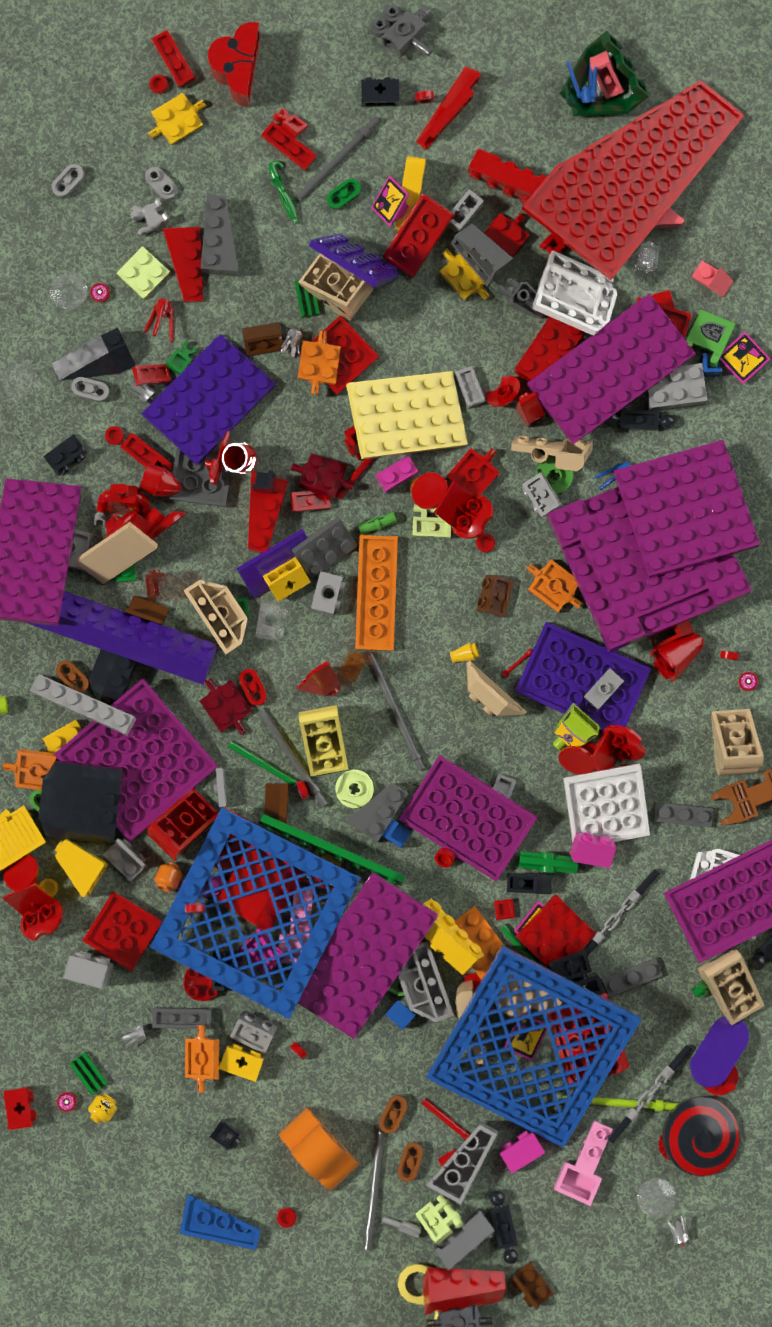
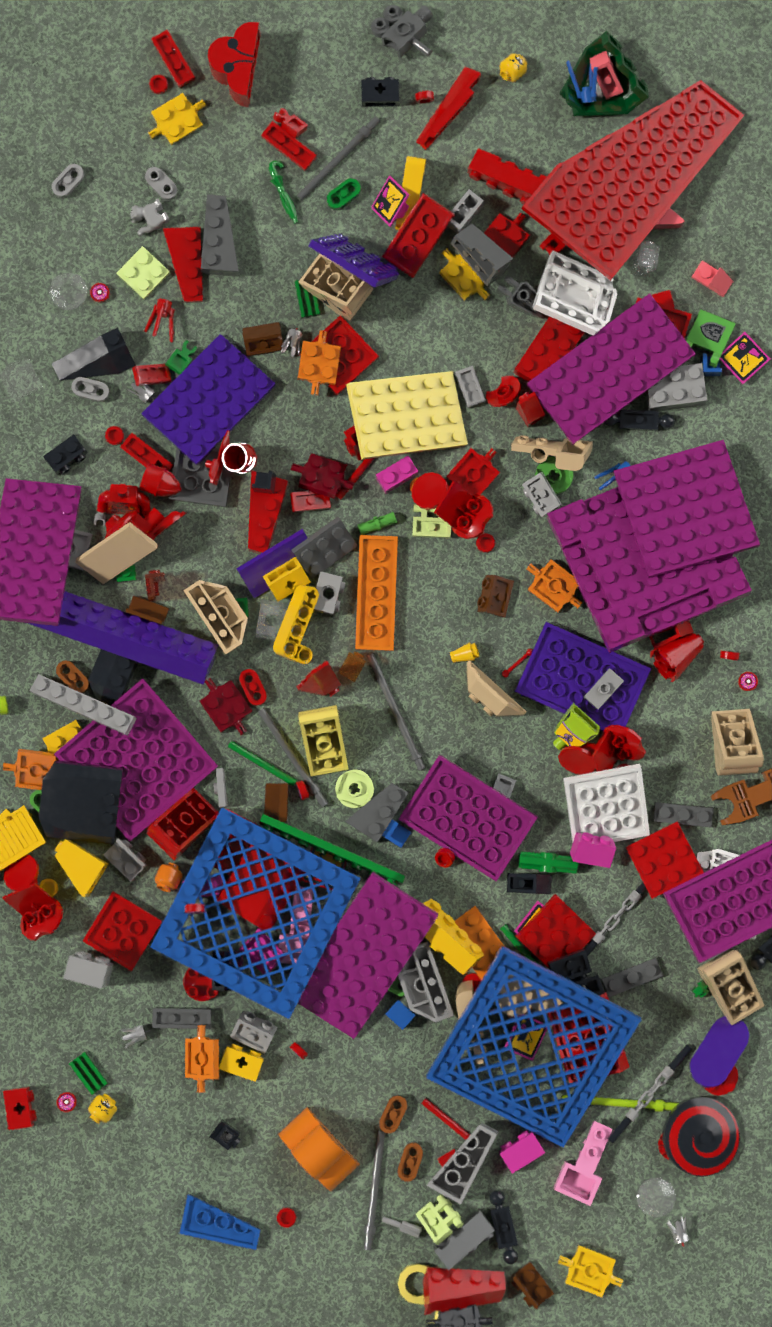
red tile [494,899,516,920] -> none
none -> yellow beam [273,585,319,664]
none -> yellow head [499,54,527,82]
none -> yellow plate [558,1245,623,1297]
none -> red plate [626,821,704,899]

